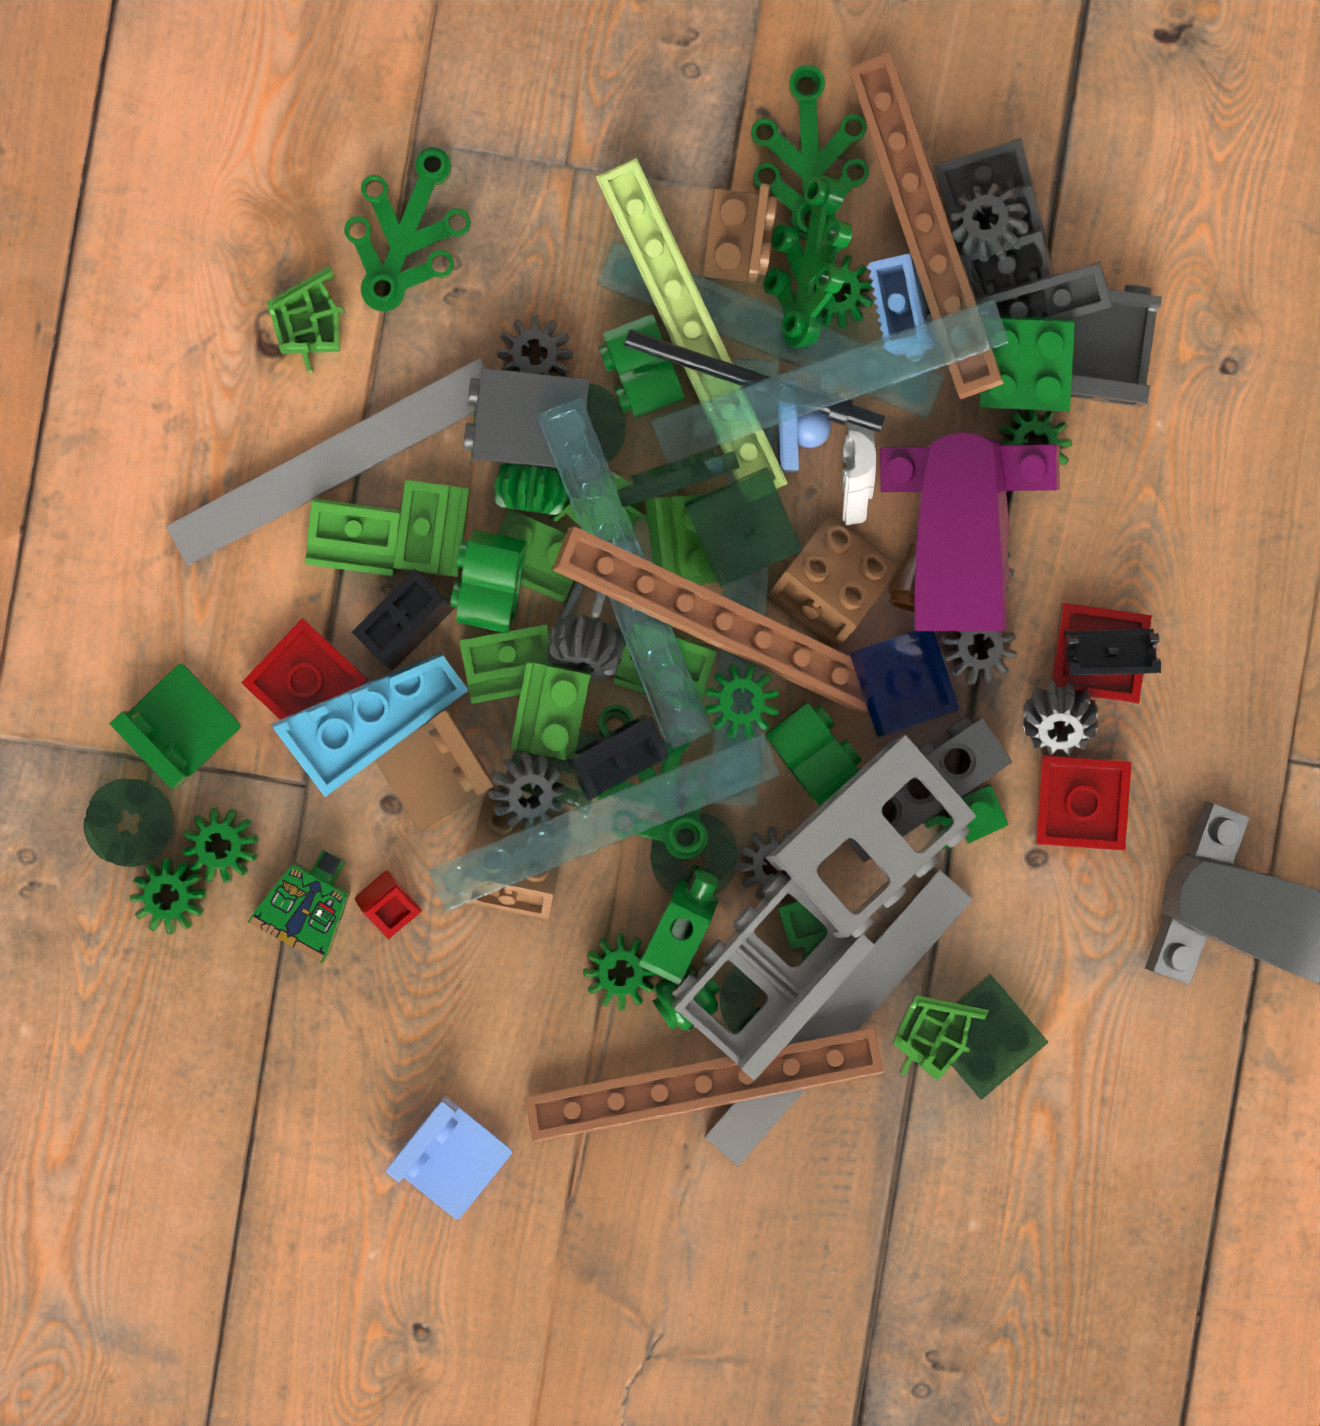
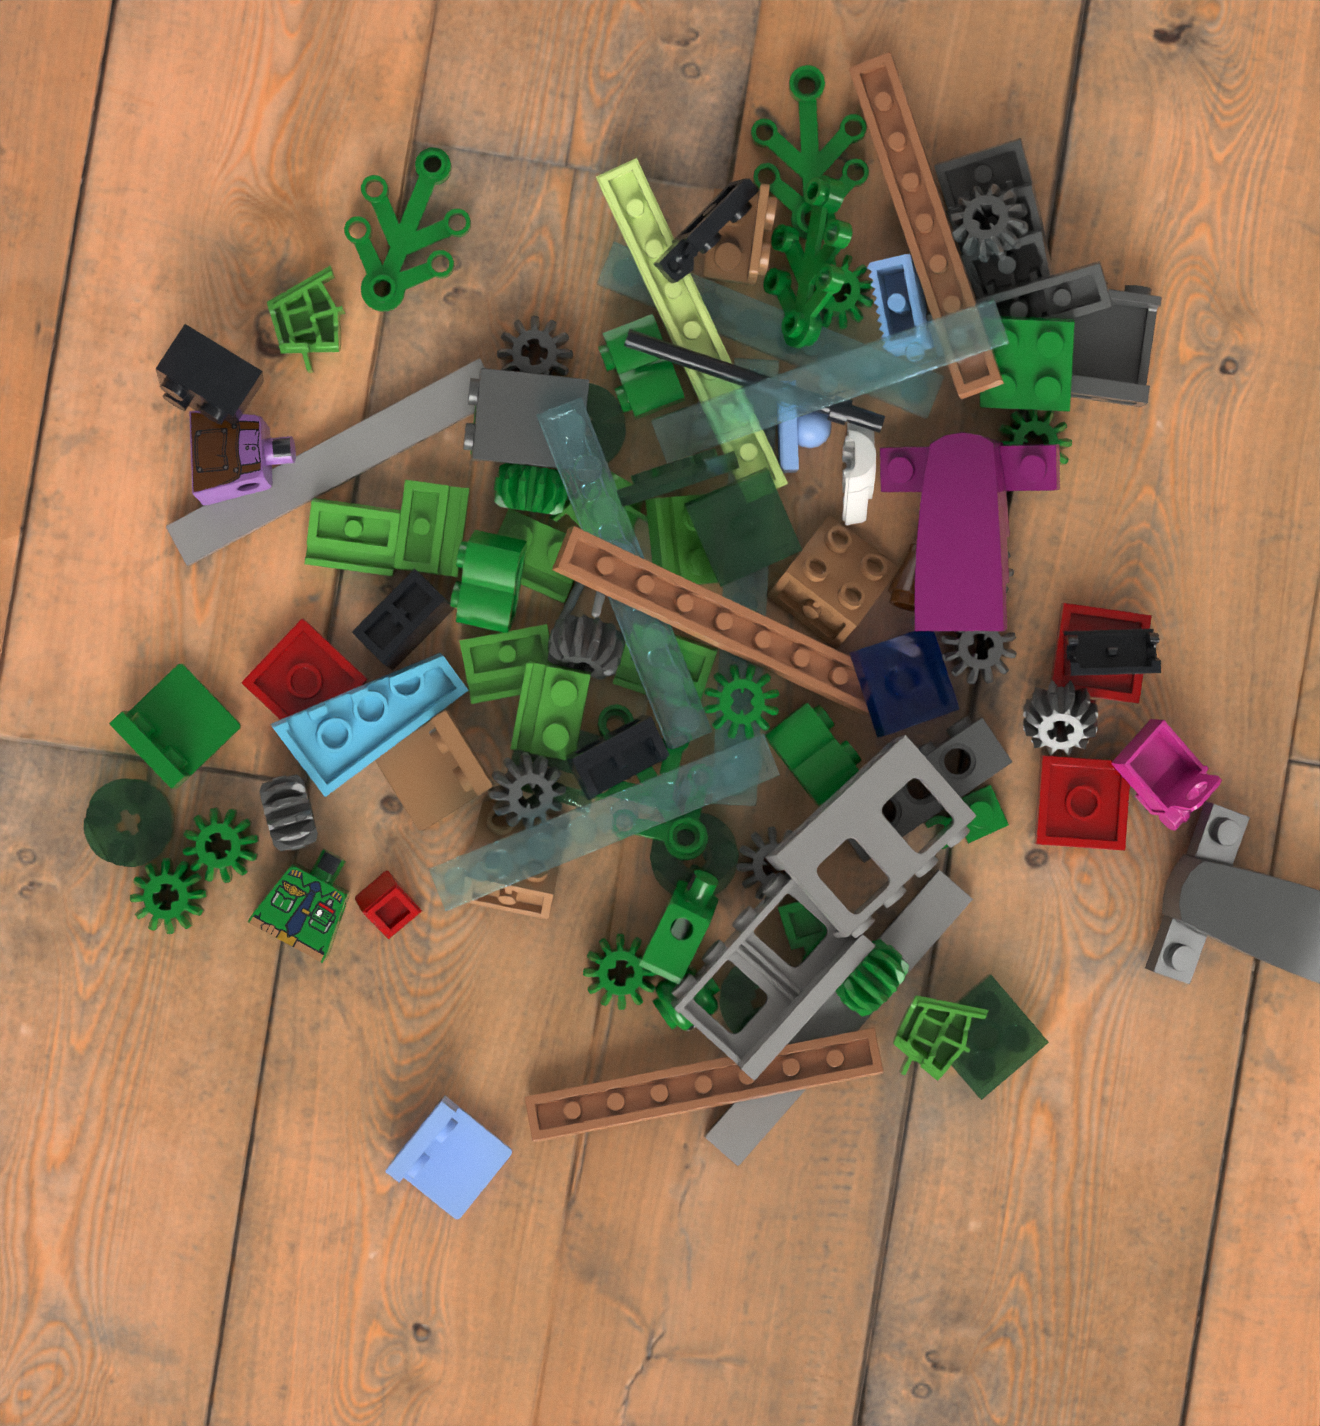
none -> black brick [156,324,264,426]
none -> torso [189,411,296,505]
none -> dark grey gear [259,774,318,851]
none -> black hinge [653,178,759,283]
none -> green gear [835,939,909,1017]
none -> dark pink piece [1111,719,1222,831]

